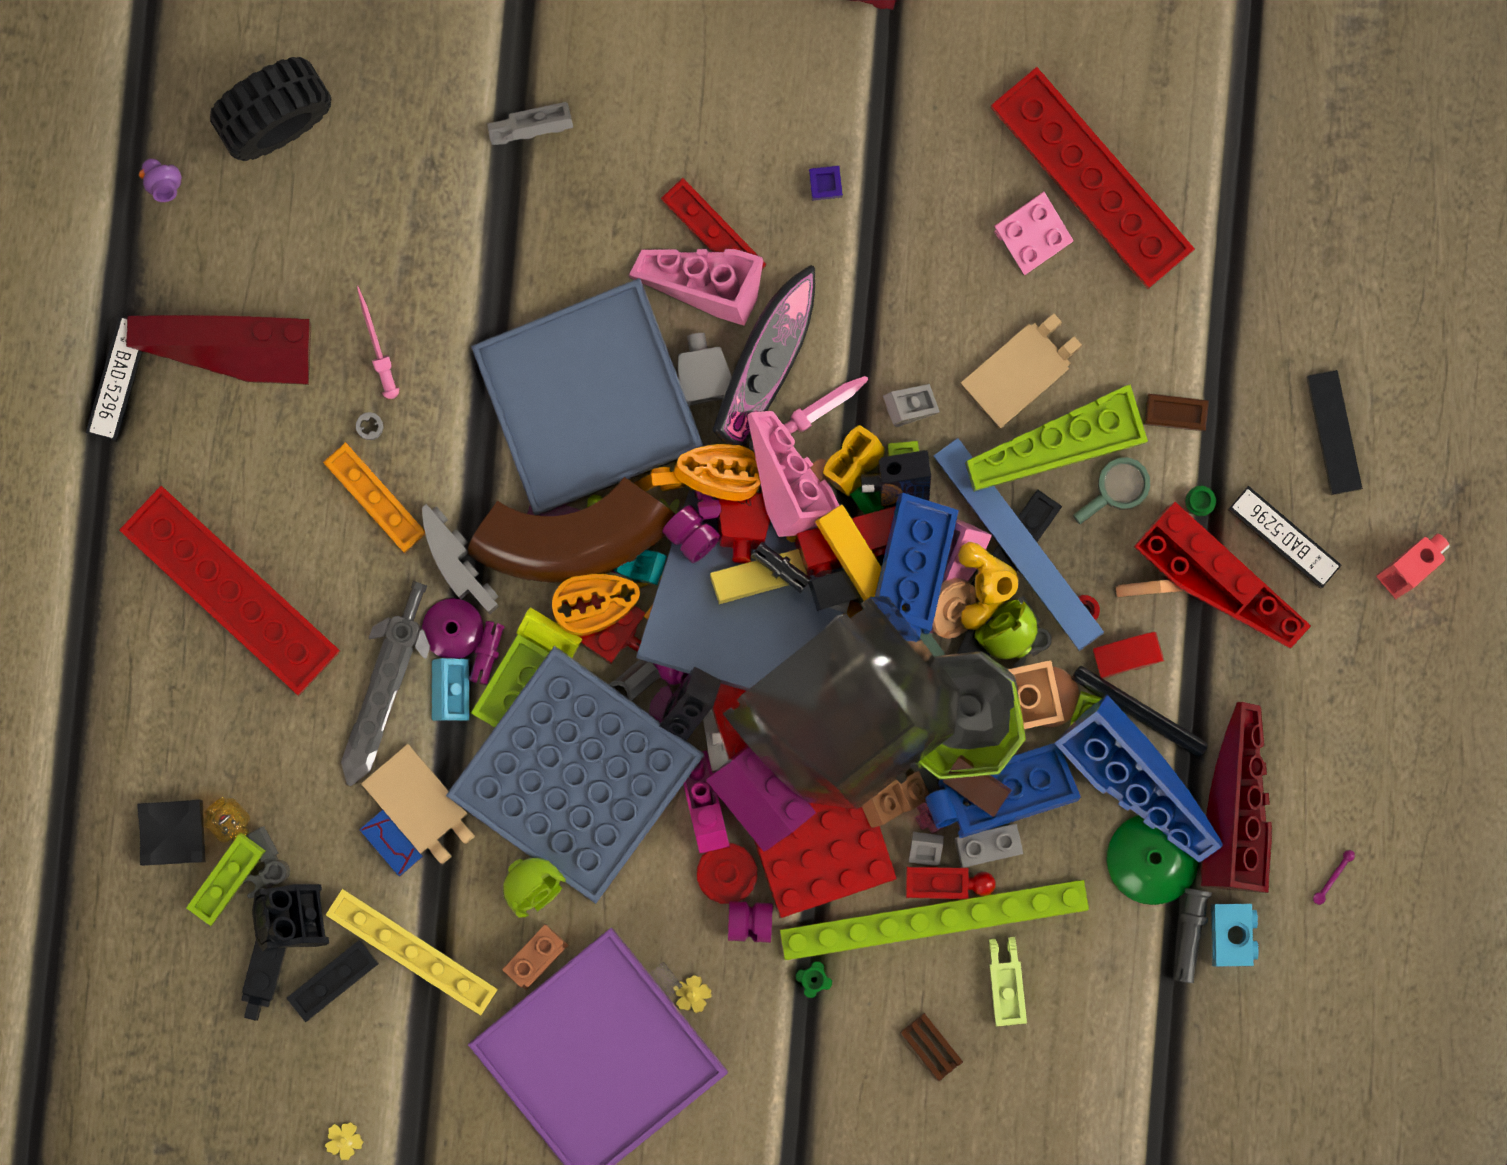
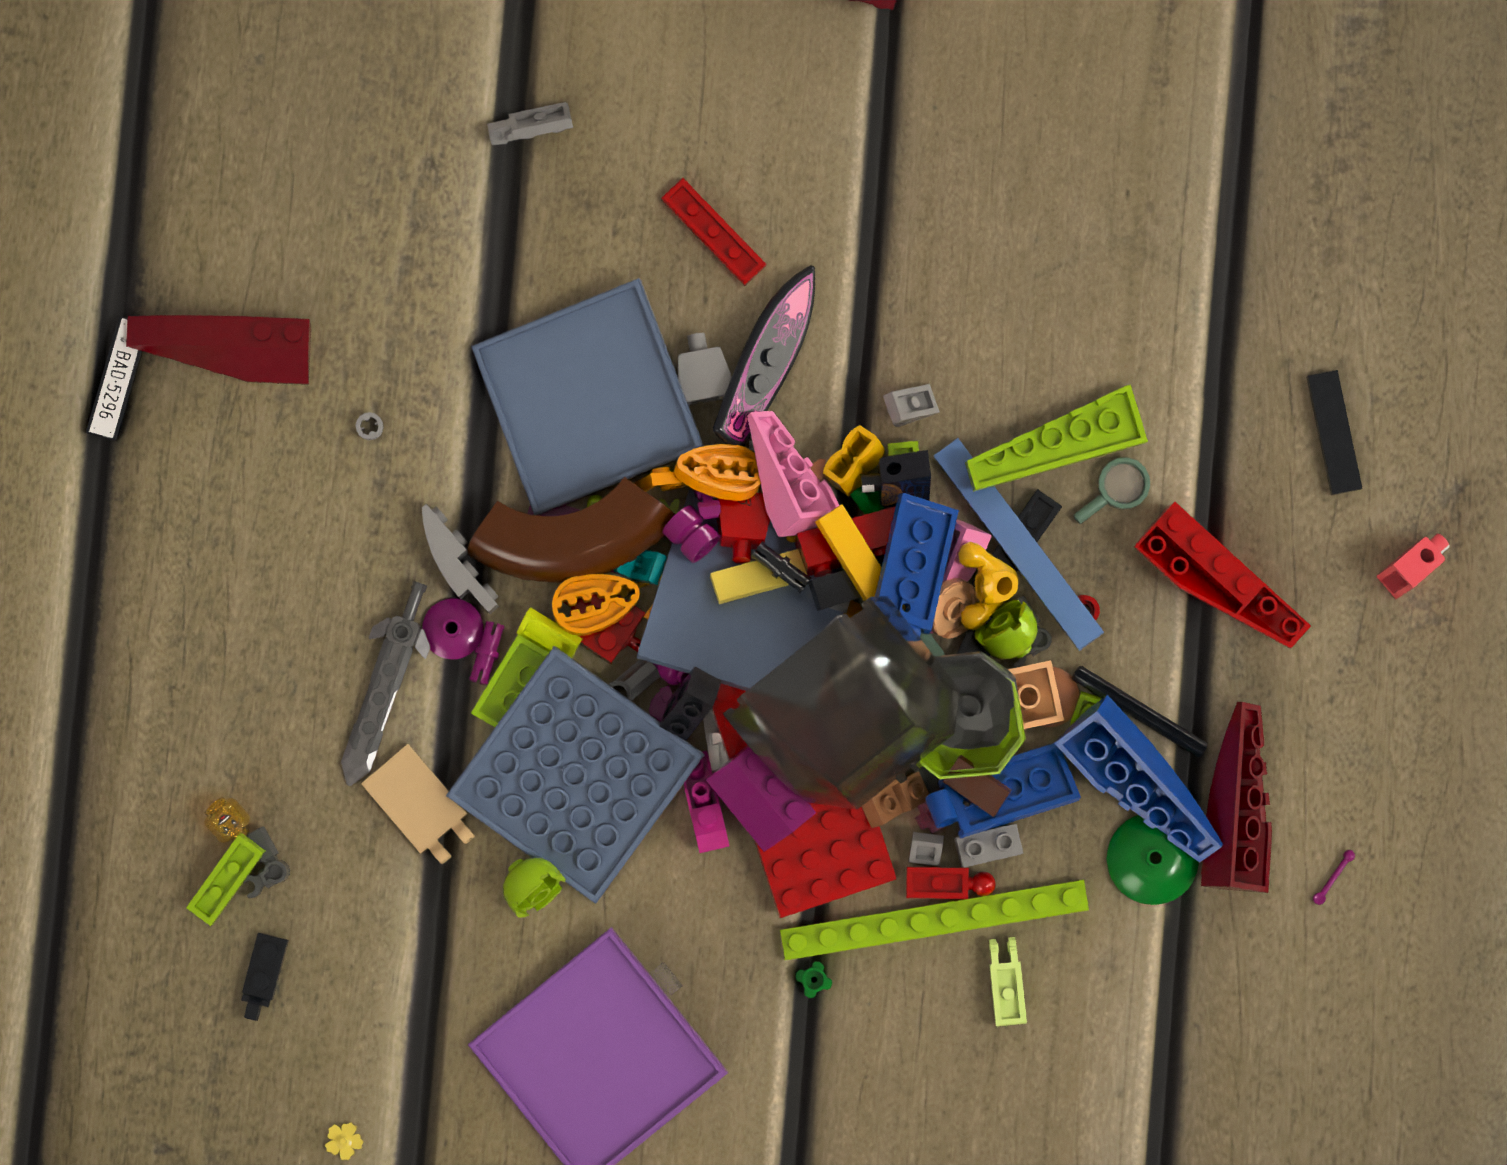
red plate [119,486,341,696] -> none
black brick [137,800,206,866] -> none
medium lavender animal [139,159,182,202] -> none
black tyre [210,57,331,161] -> none
black slope [252,884,329,952] -> none
black plate [287,940,379,1022] -> none
light orange tile [323,442,426,553] -> none
light yellow plate [326,889,498,1016] -> none
bright pink sword [357,286,399,399] -> none
blue tile [359,810,423,877] -> none
medium azure slope [432,658,469,721] -> none
nougat window [502,924,569,991] -> none
bright pink wedge [629,249,763,326] -> none
light yellow plant [674,975,712,1013] -> none
red tile [697,843,757,904] -> none
magenta wheel [728,901,773,943] -> none
bright pink sword [783,376,868,434] -> none
dark purple plate [809,166,843,201] -> none
reddish brown tile [900,1013,963,1081] -> none
tan tile [960,314,1082,429] -> none
red plate [990,67,1195,289] -> none
bright pink hinge [994,191,1074,275] -> none
red slope [1093,632,1164,679] -> none
light nougat tile [1116,580,1183,597] -> none
reddish brown tile [1144,394,1209,432] -> none
dark grey pin [1174,888,1212,983] -> none
green plate [1185,486,1216,517] -> none
medium azure brick [1211,904,1259,966] -> none
white tile [1228,486,1342,589] -> none

